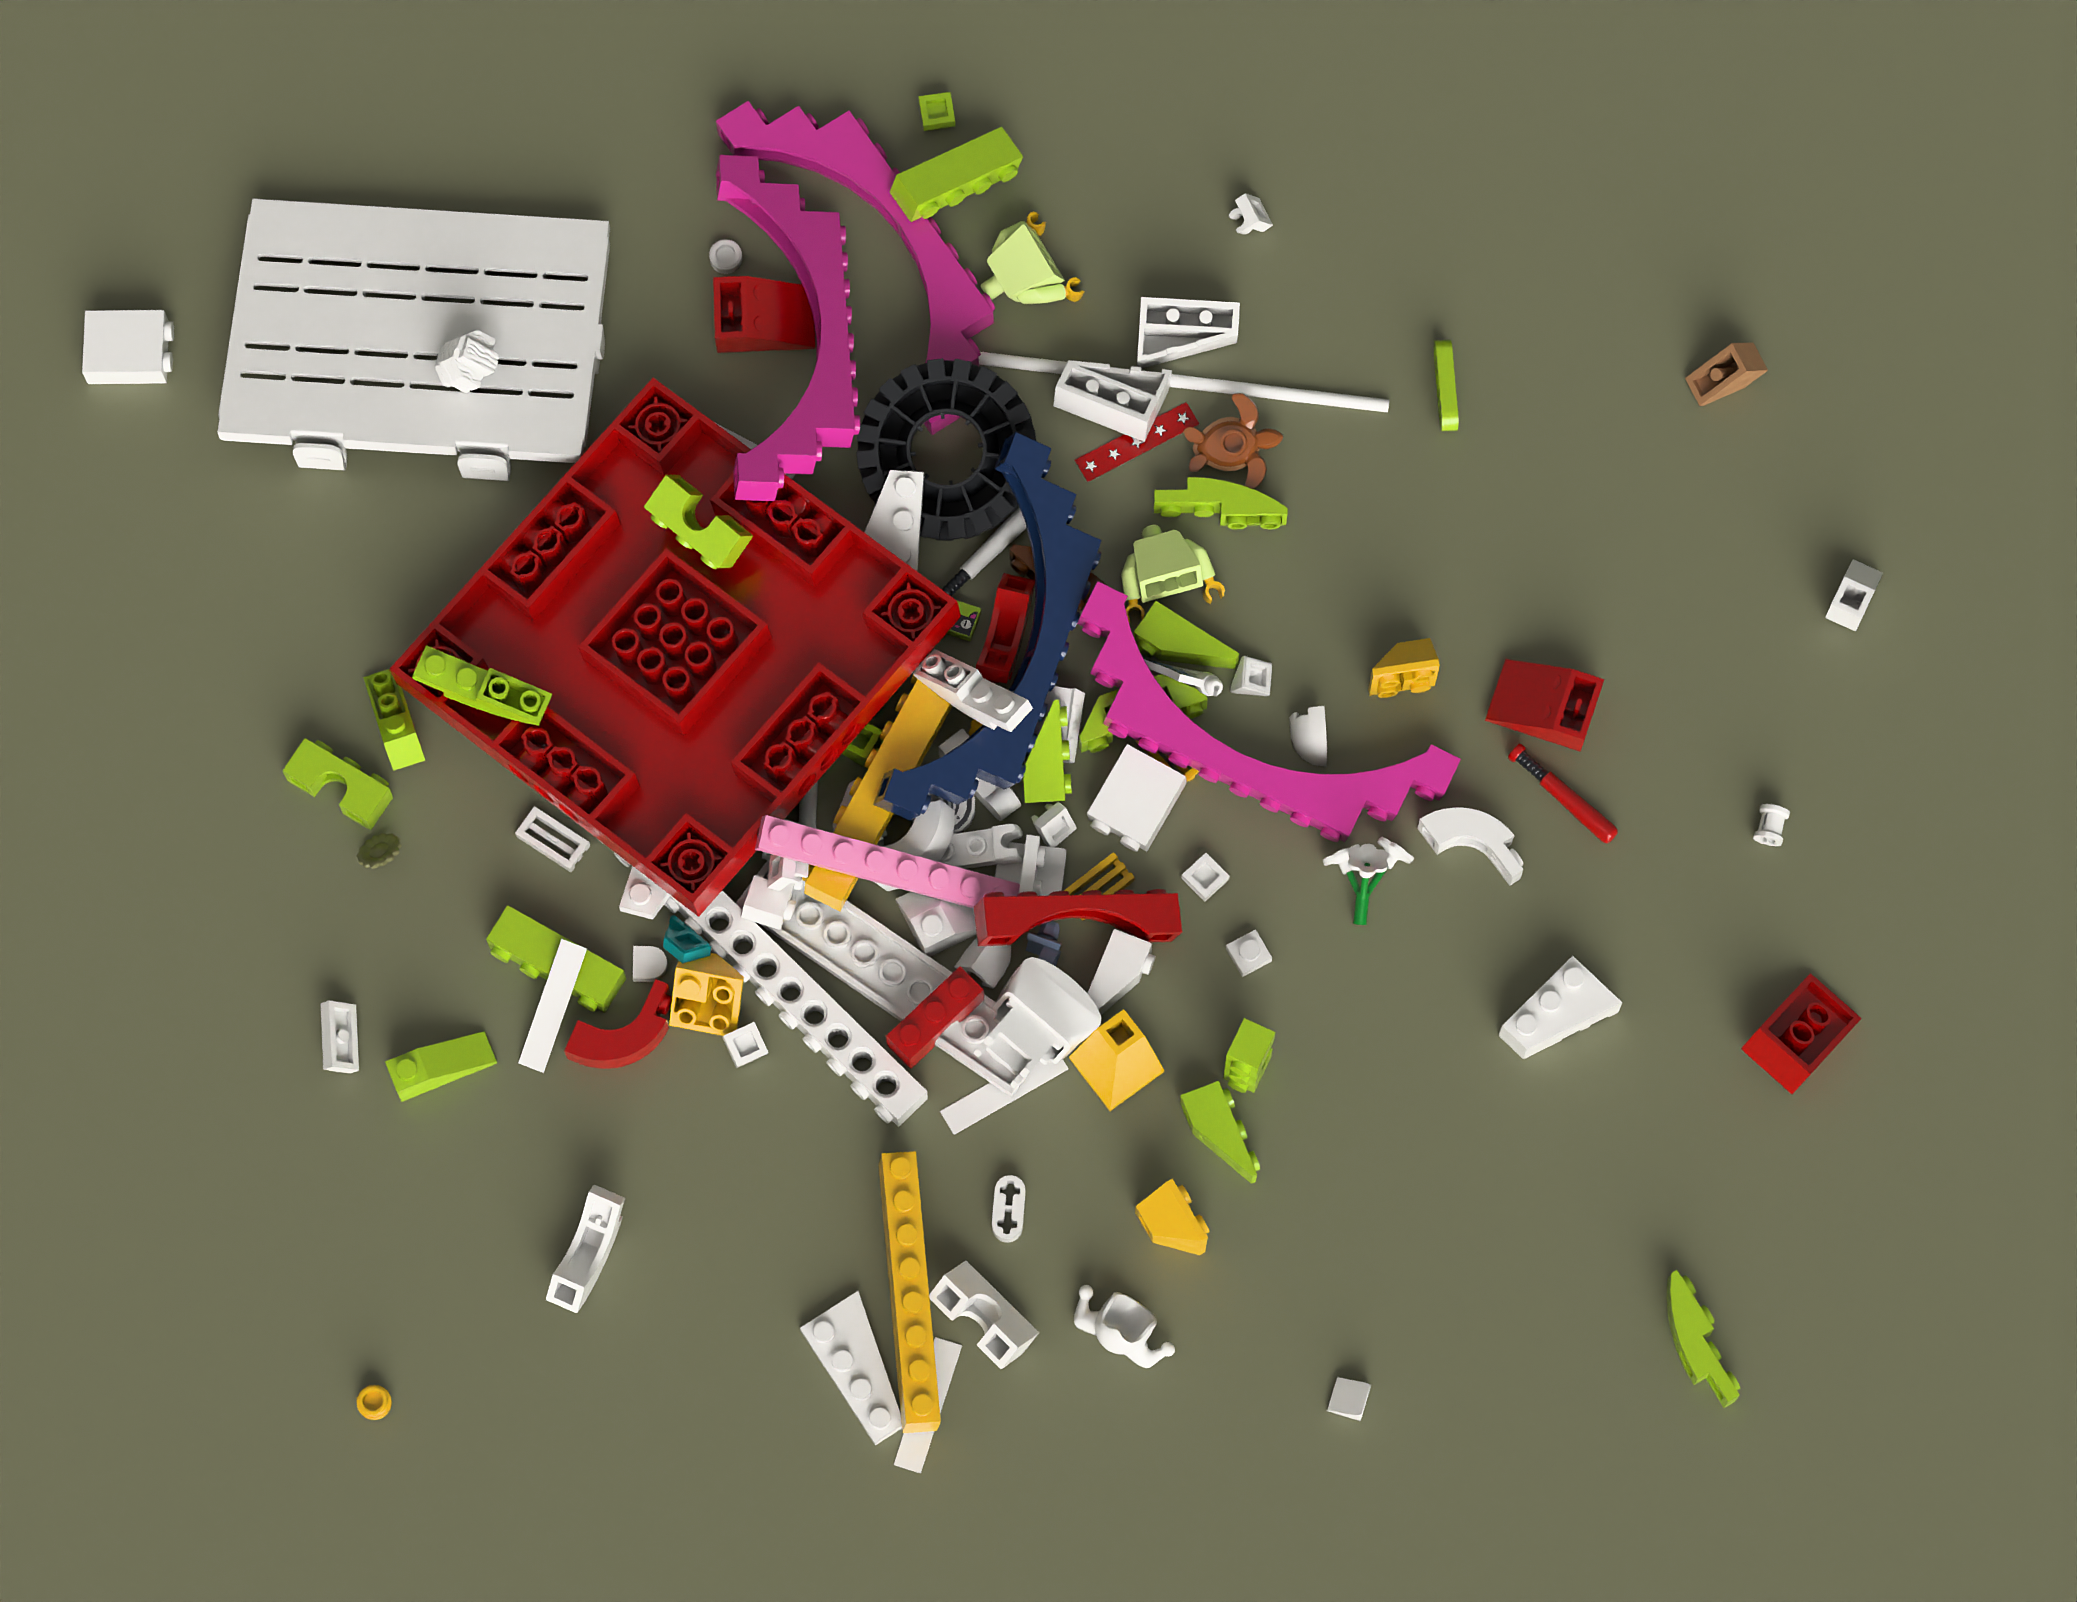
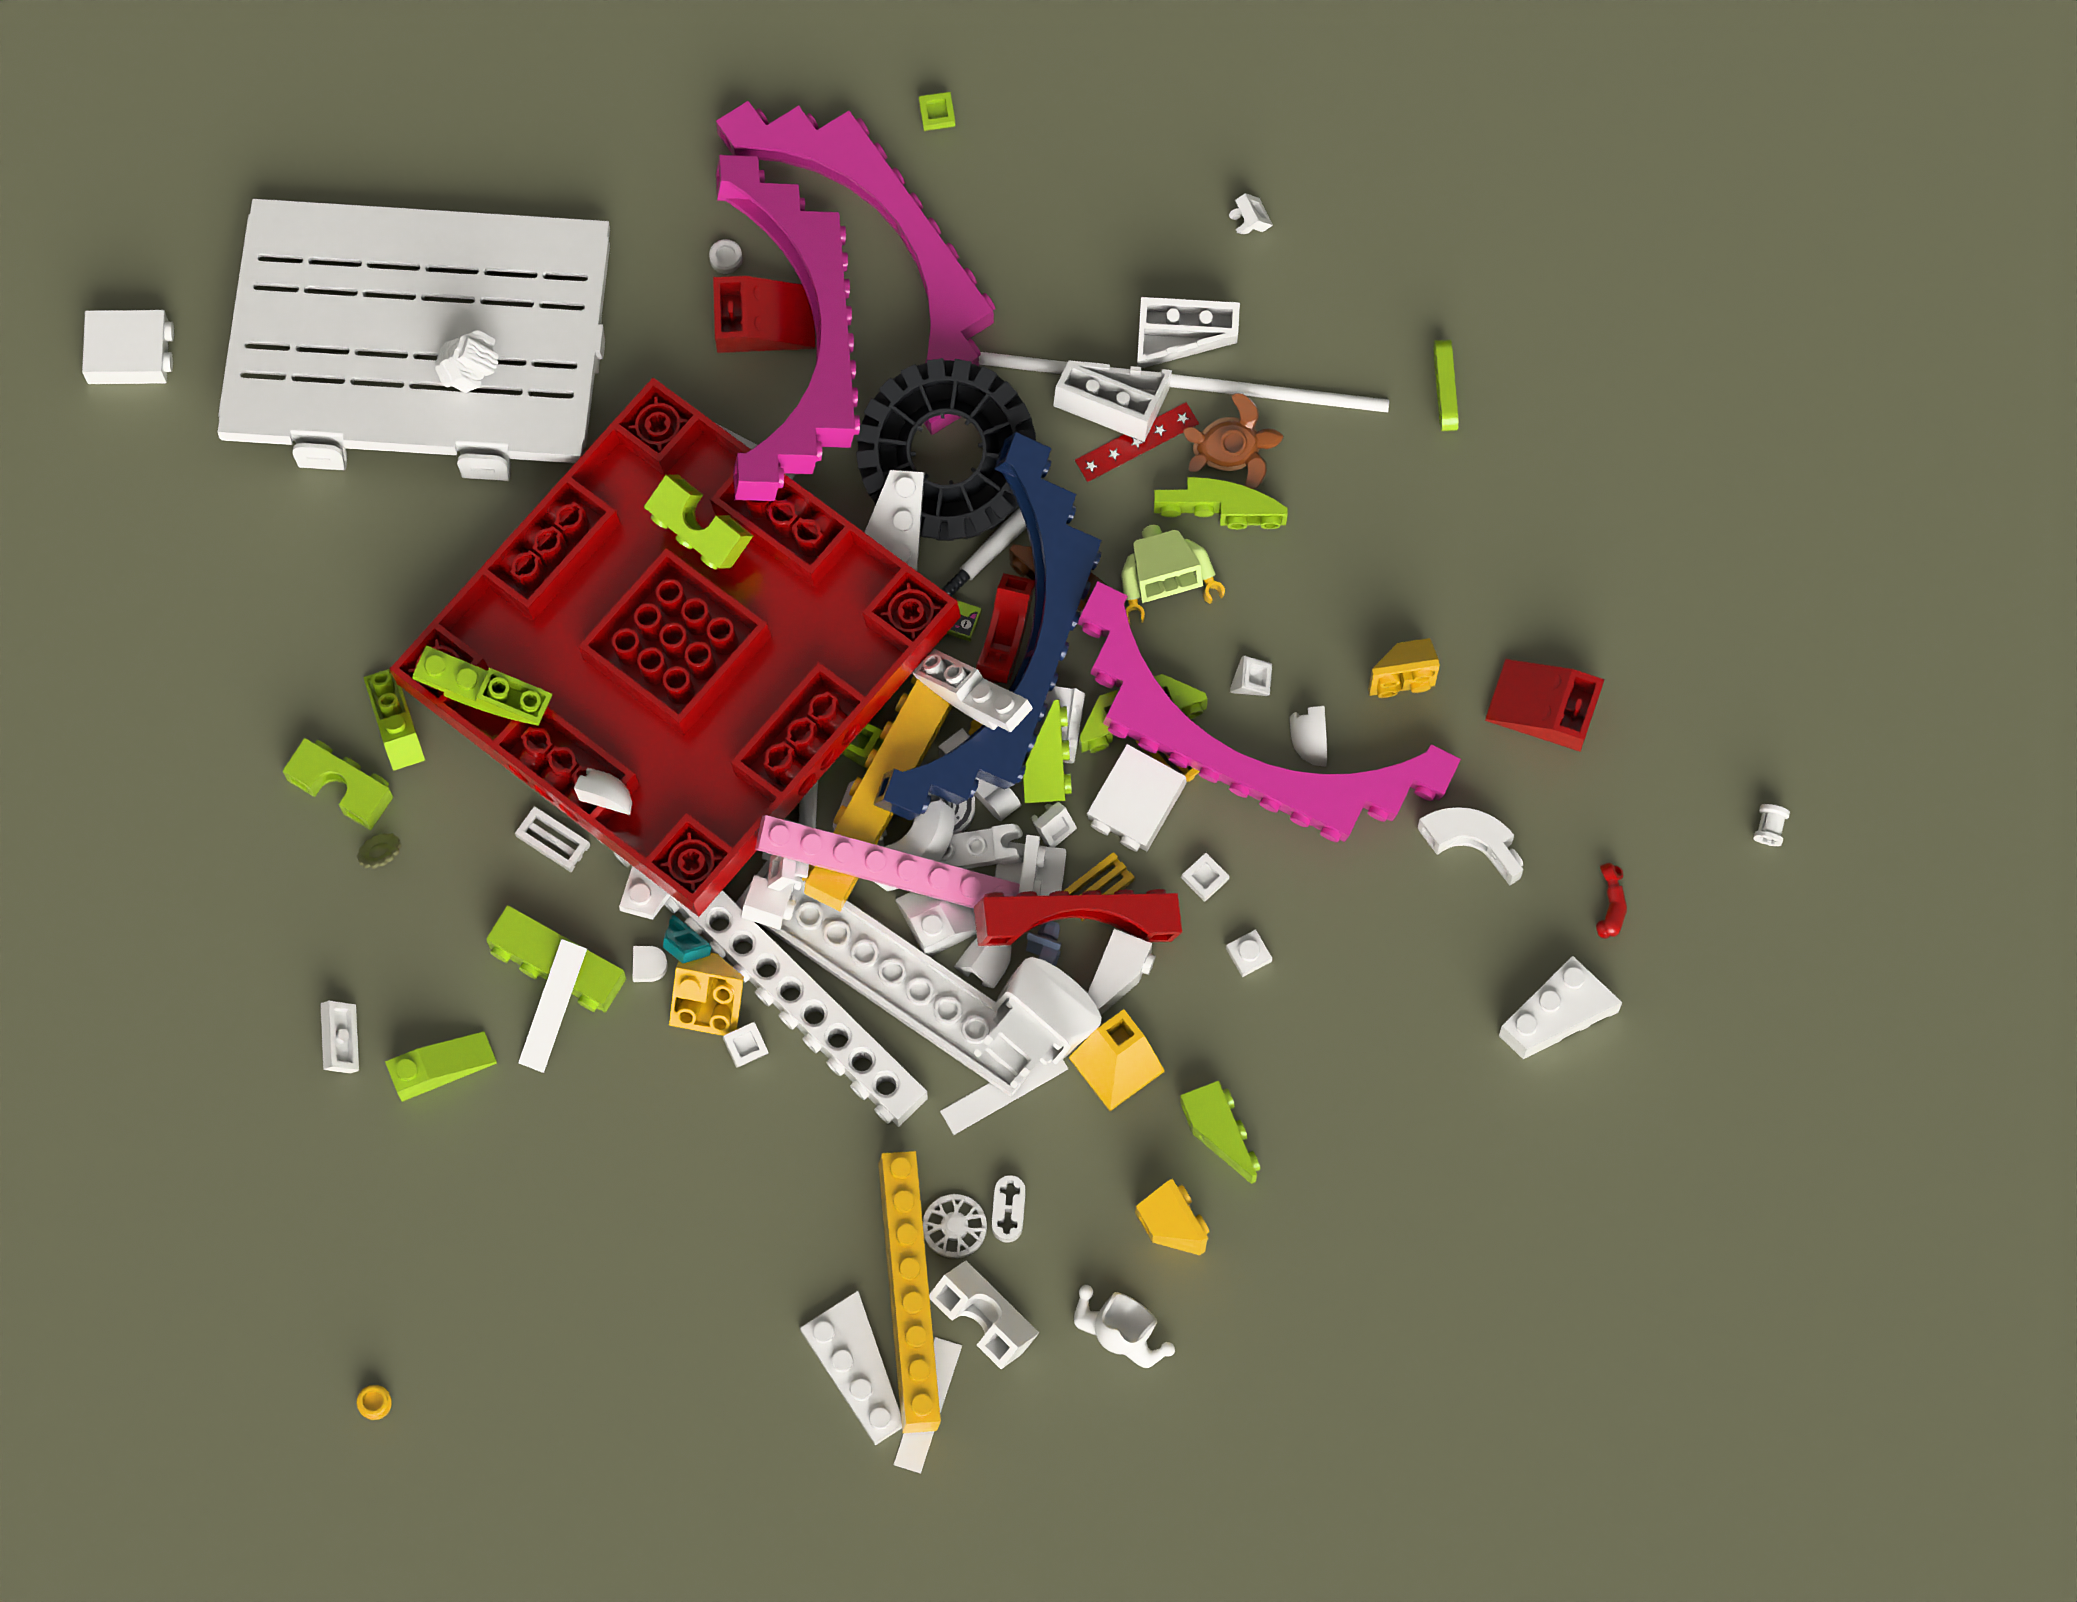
white arch [546,1185,625,1313] -> none
red arch [564,979,672,1069] -> none
red arch [886,966,984,1069] -> none
lime brick [890,127,1023,222] -> none
yellowish green torso [981,211,1085,304] -> none
lime slope [1133,601,1240,669] -> none
white arm [1143,658,1223,696] -> none
lime arch [1223,1018,1276,1093] -> none
white plant [1323,837,1414,925] -> none
white slope [1327,1377,1372,1421] -> none
red piece [1508,743,1618,843] -> none
lime slope [1666,1270,1740,1408] -> none
medium nougat slope [1685,342,1768,406] -> none
red slope [1741,973,1862,1095] -> none
white slope [1825,559,1883,631] -> none
none -> white brick [574,768,632,815]
none -> white wheel [923,1194,987,1258]
none -> red arm [1596,862,1627,939]

